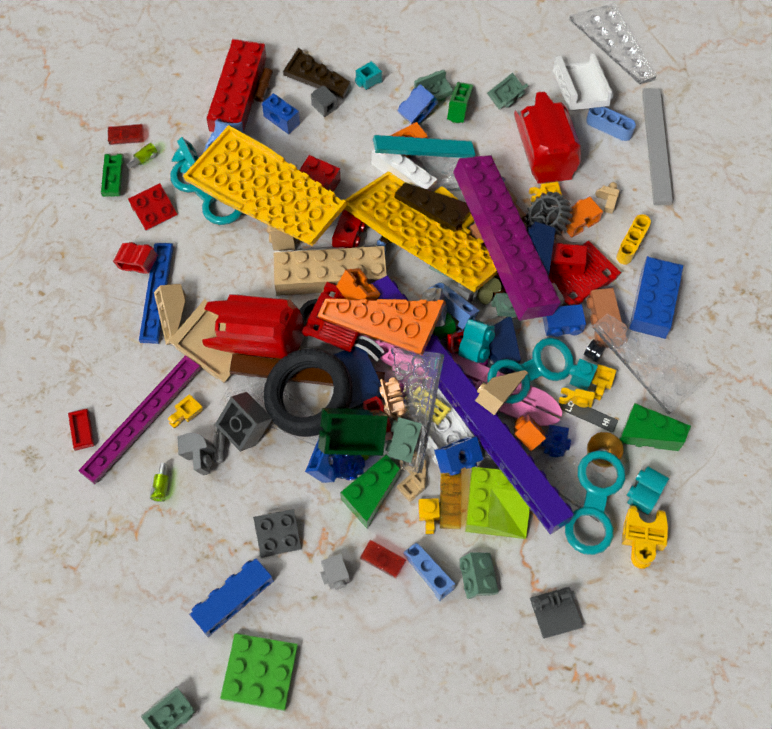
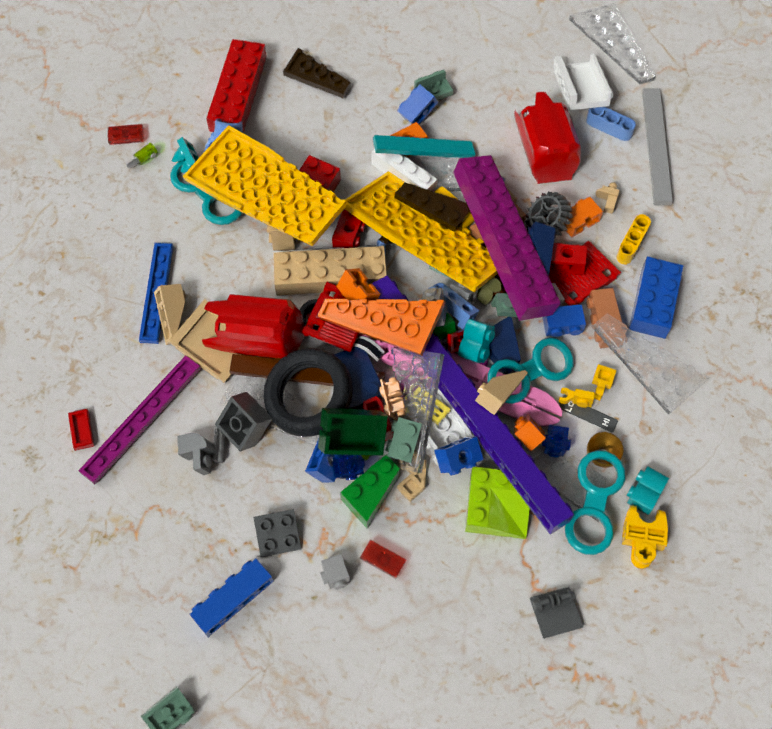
green plate [101,154,124,197] -> none
red brick [113,242,158,274] -> none
red hinge [128,183,177,231] -> none
clear neon green piece [150,463,169,502] -> none
yellow plate [168,394,203,429] -> none
bright green plate [220,633,298,711] -> none
reddish brown pin [253,68,273,102] -> none
blue brick [262,93,300,135] -> none
dark grey brick [311,86,337,117] -> none
teal brick [355,61,382,90] -> none
medium blue leg [403,543,455,601] -> none
yellow plate [418,498,440,534] -> none
clear yellow beam [440,473,461,529] -> none
green slope [447,82,473,124] -> none
sand green bracket [459,553,499,599] -> none
sand green bracket [487,72,529,109] -> none
yellow plate [529,182,562,202] -> none
teal brick [569,359,598,391] -> none
black wheel [583,339,607,363] -> none
green wedge [619,403,691,451] -> none

